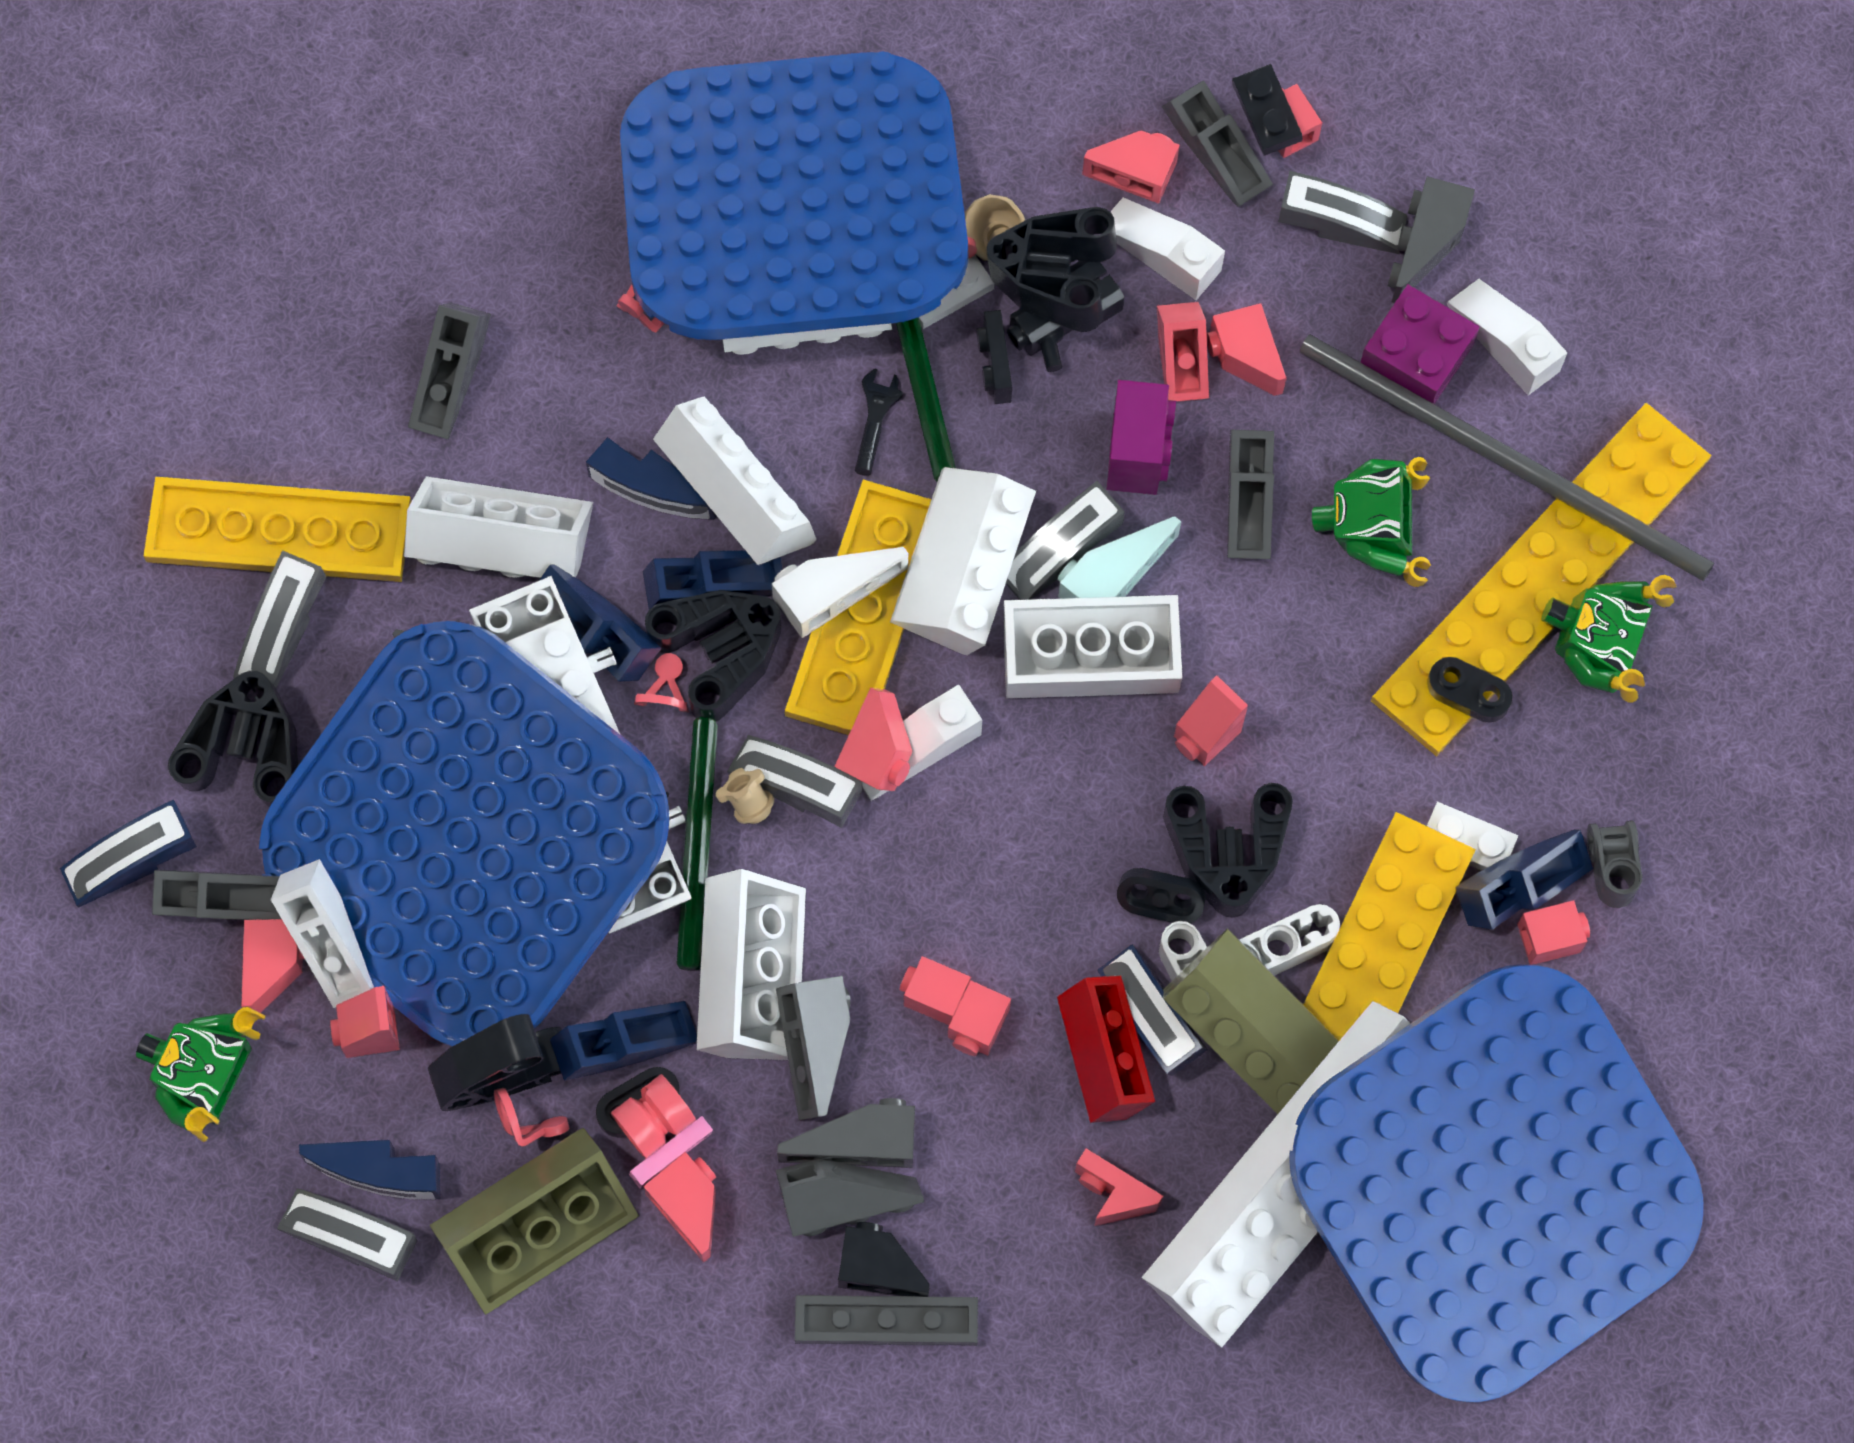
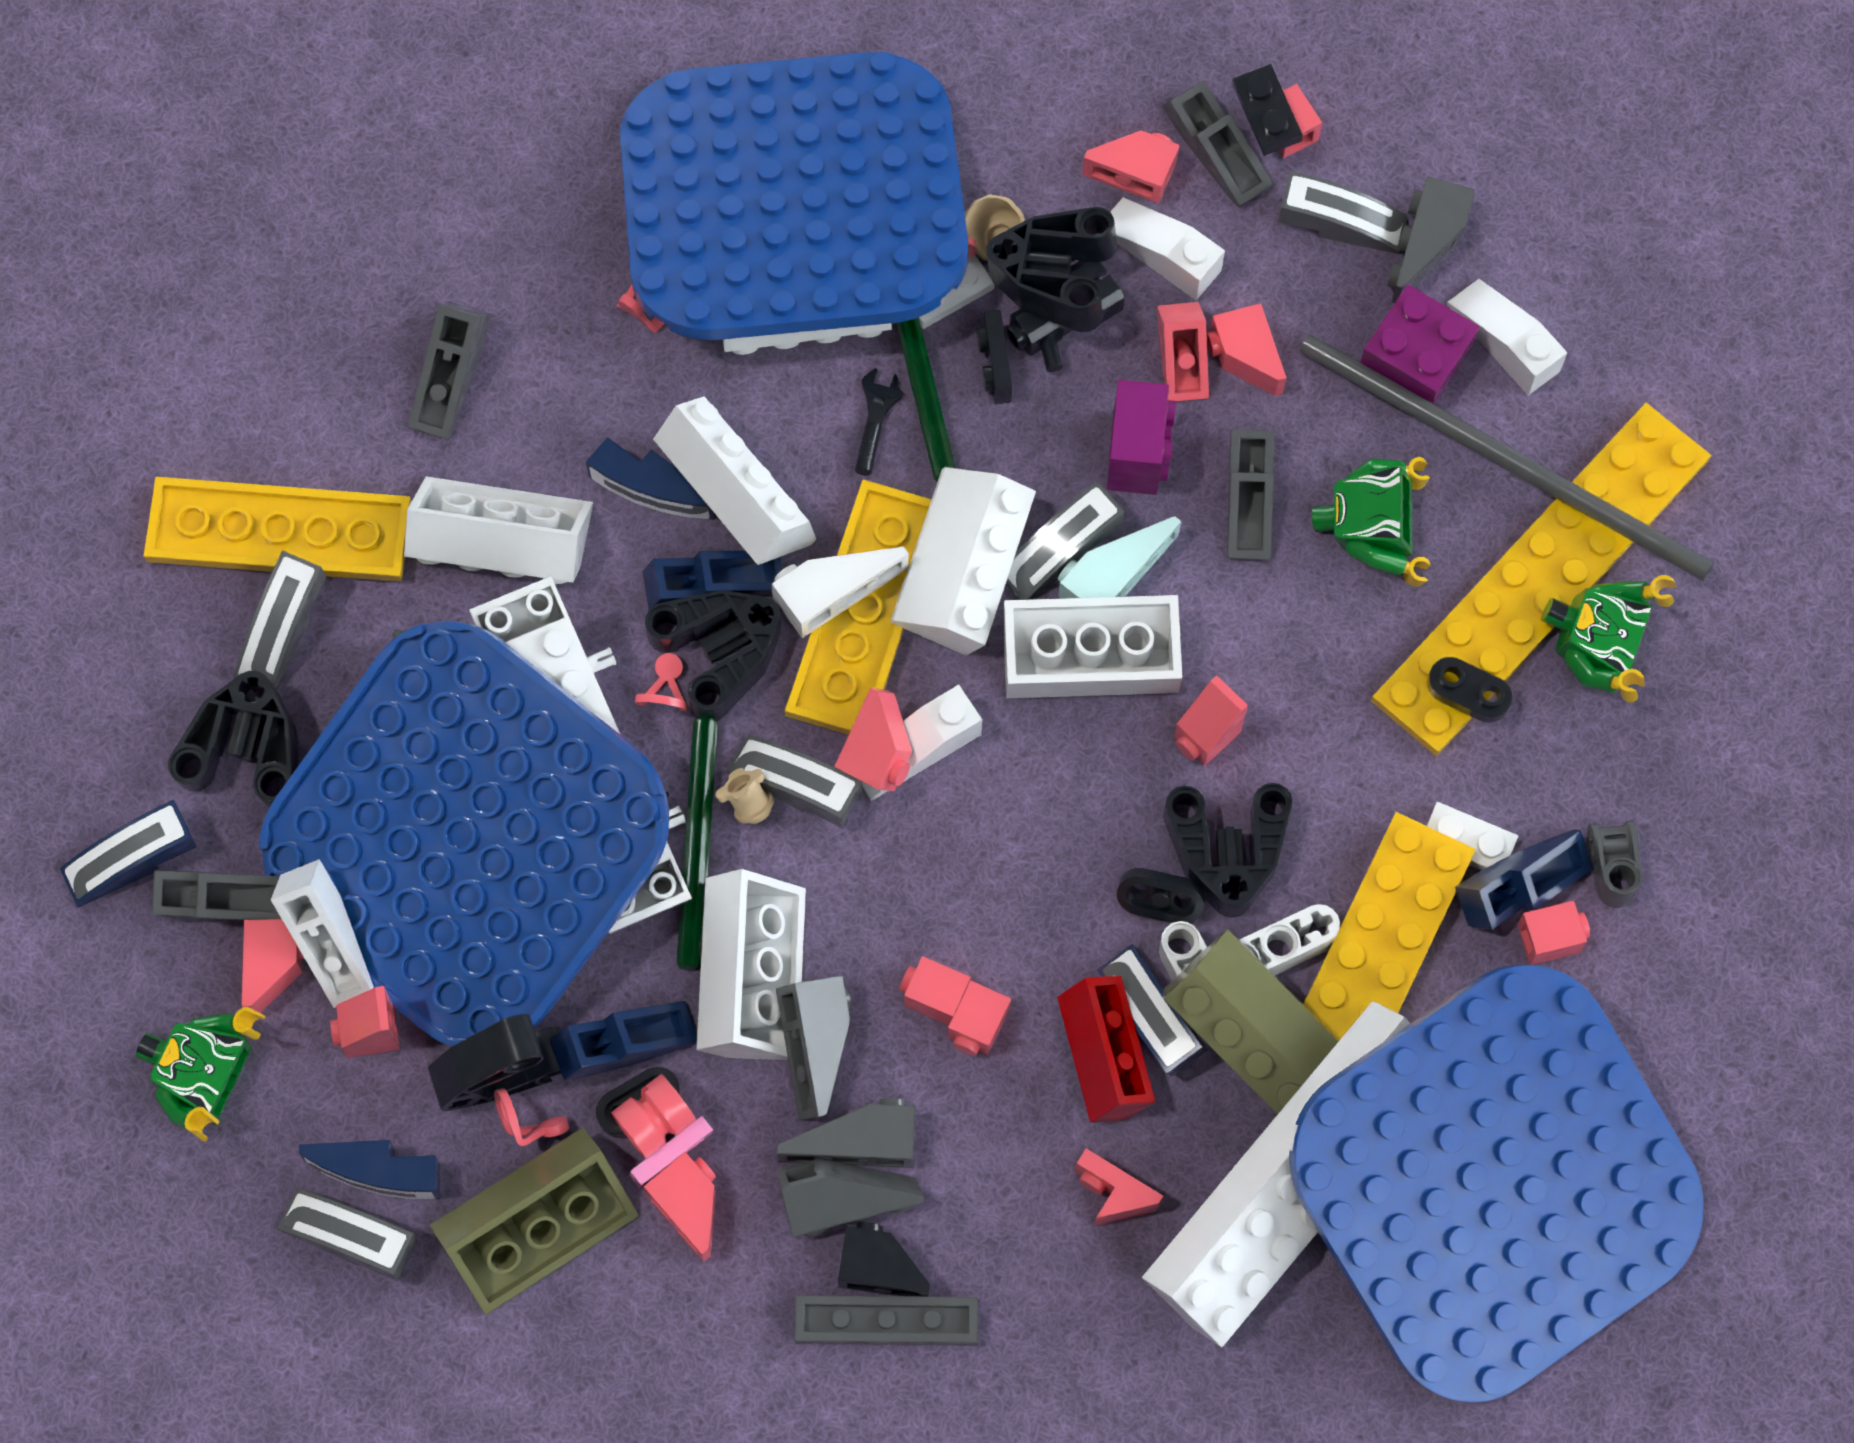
dark blue slope [539,564,661,682] -> none

